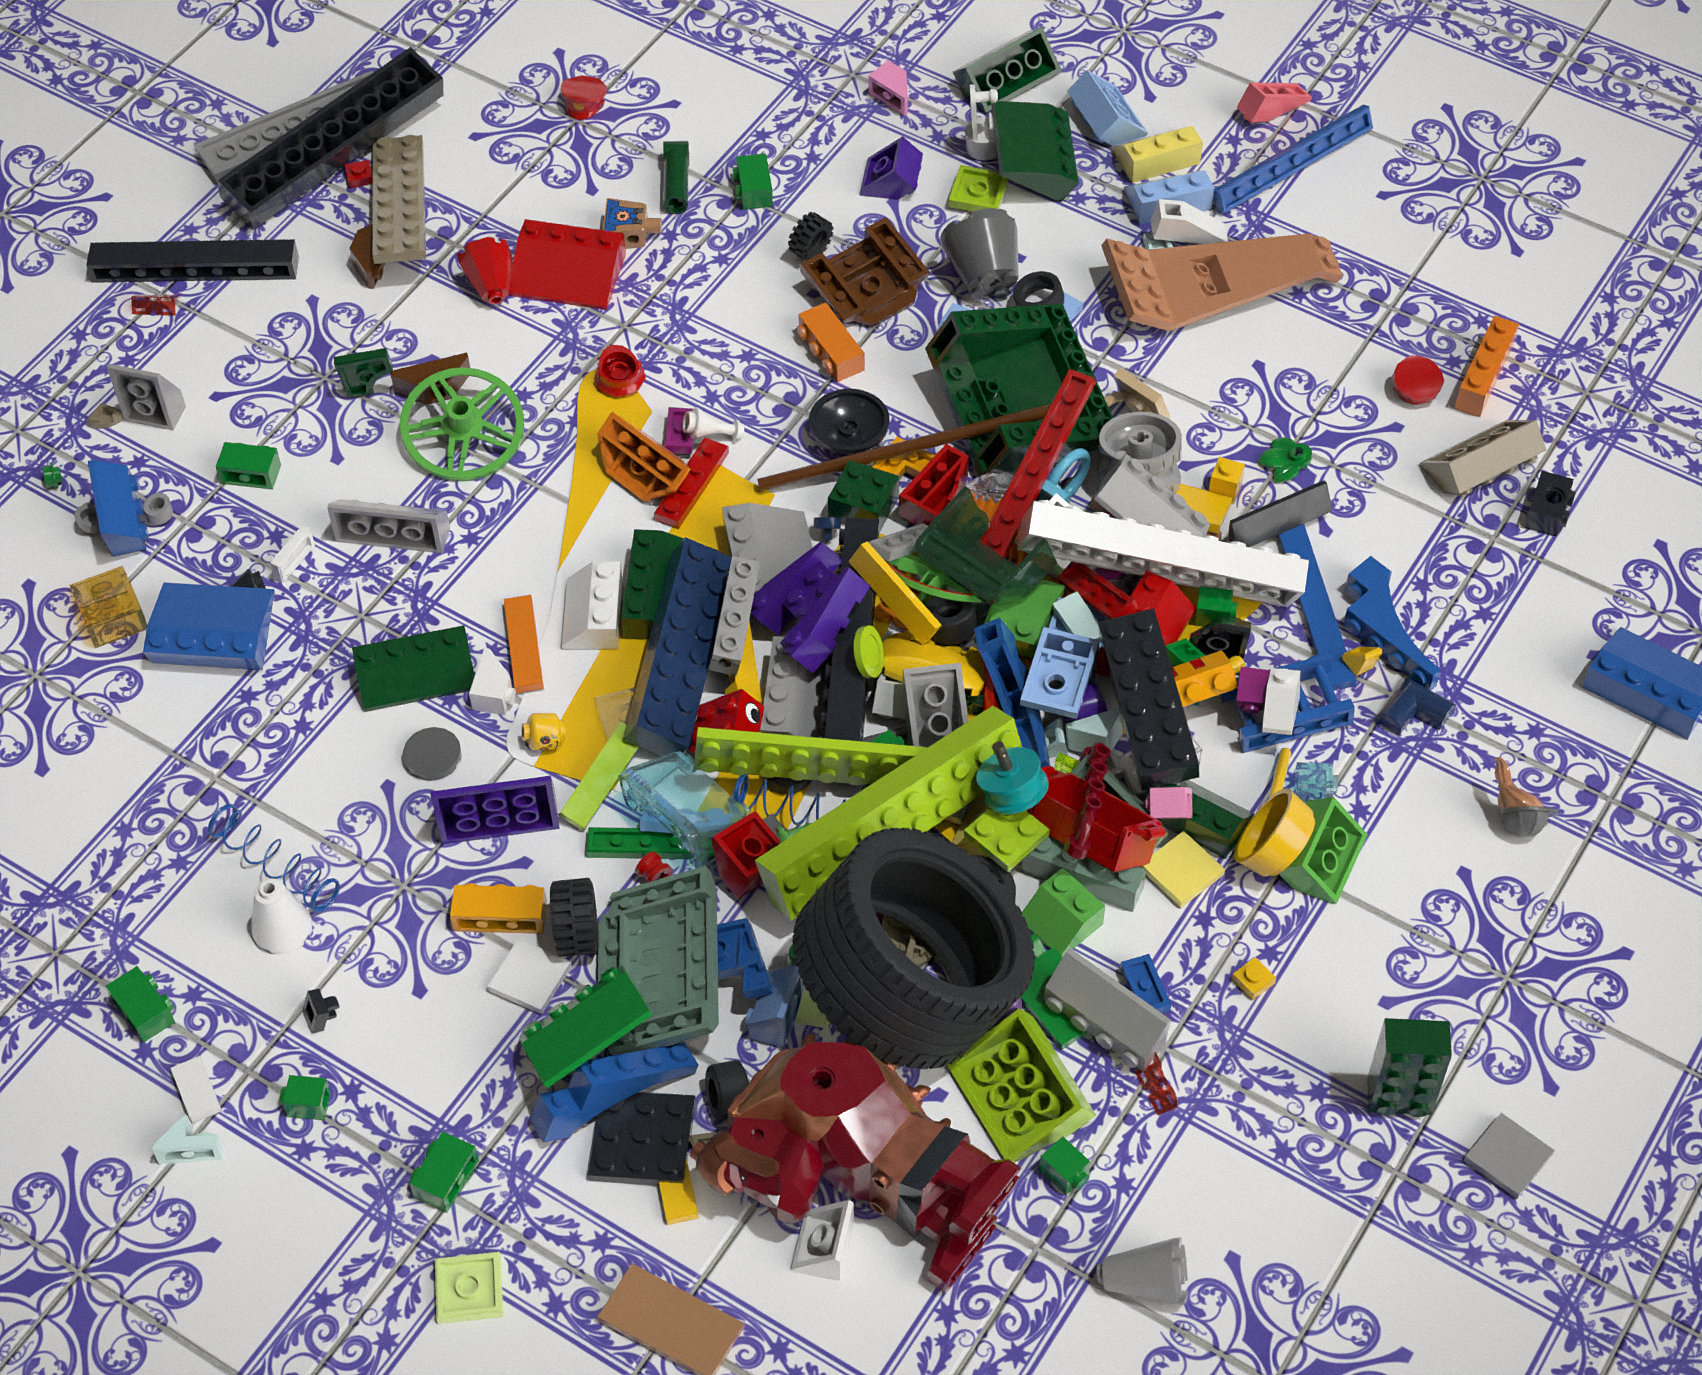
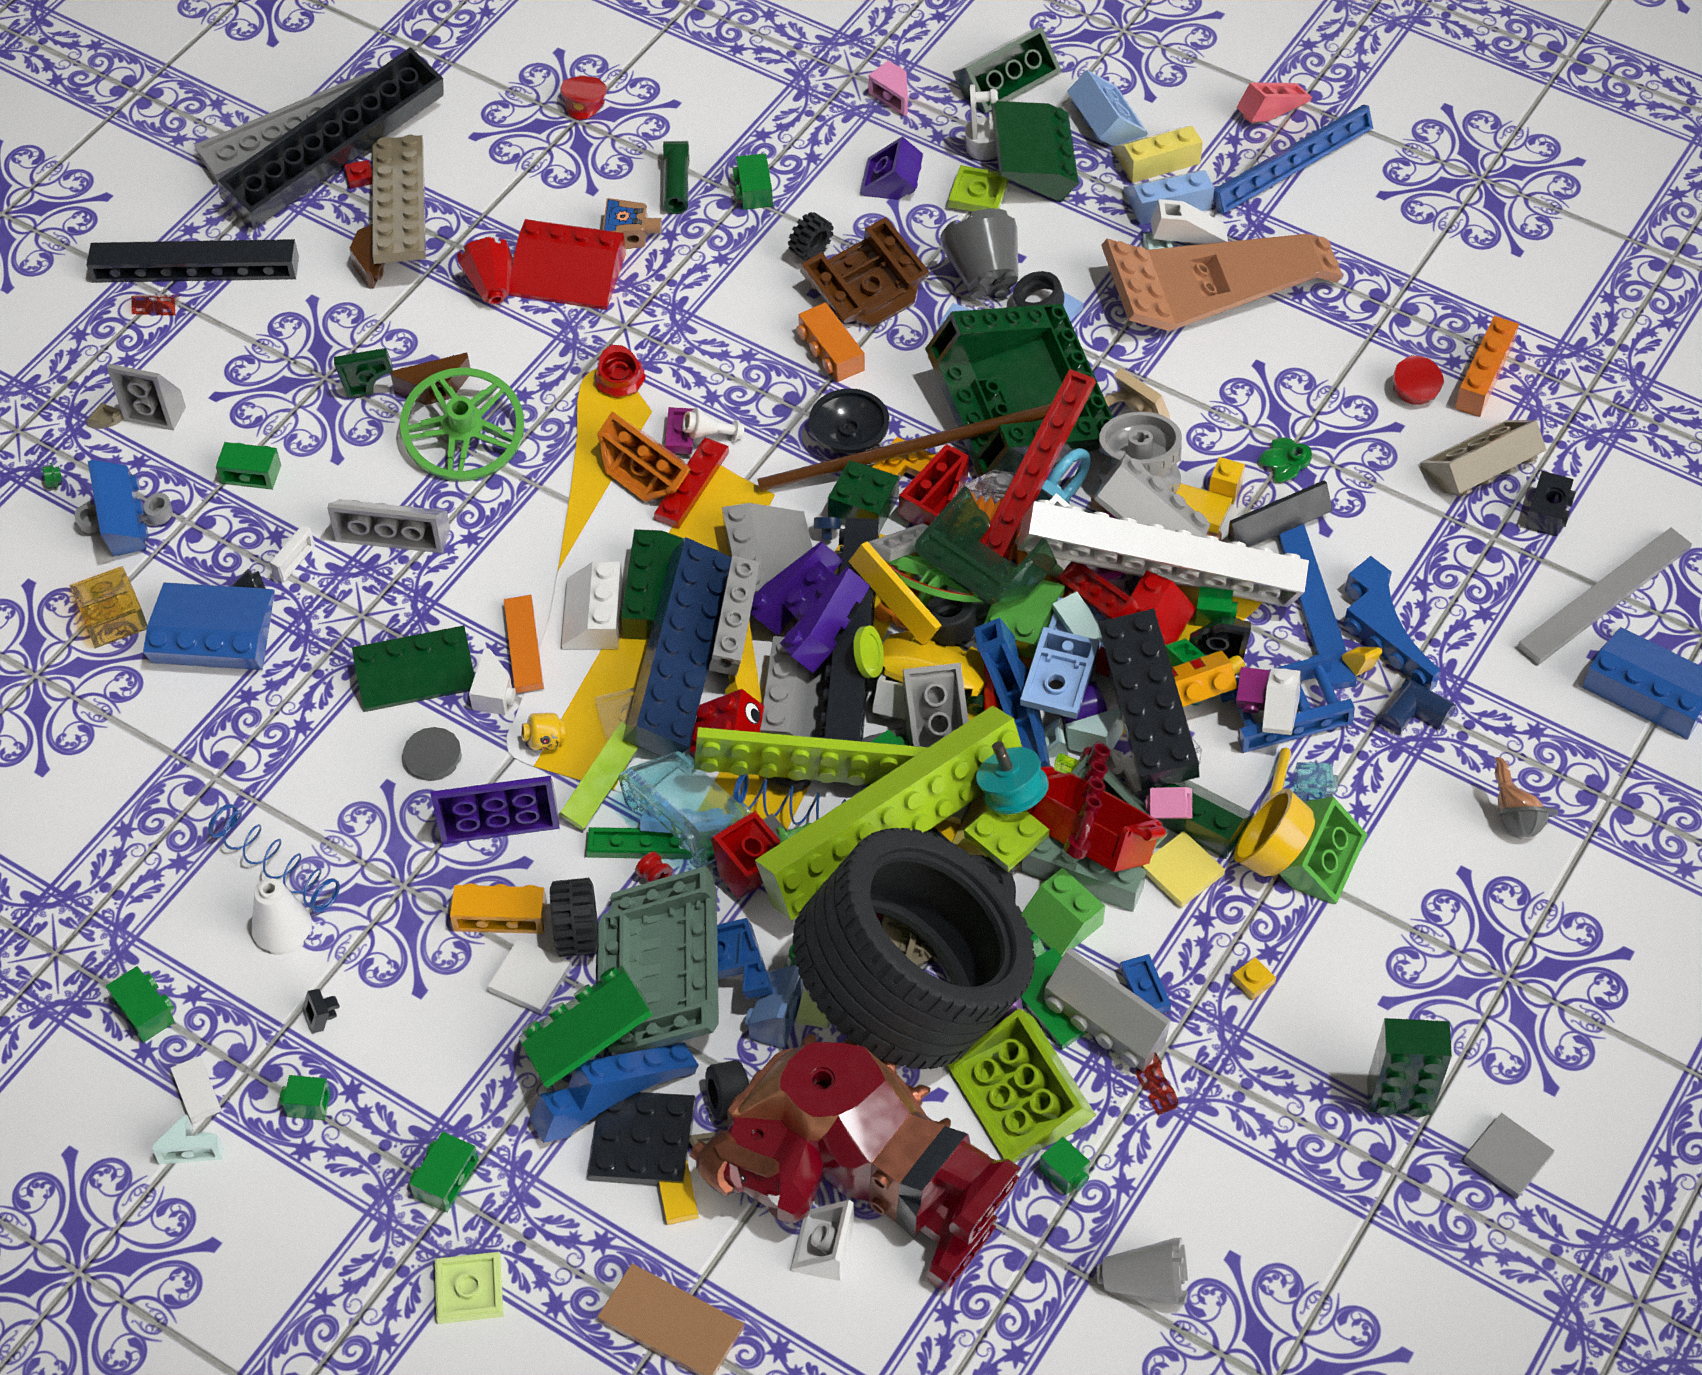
none -> light grey tile [1517,527,1692,665]

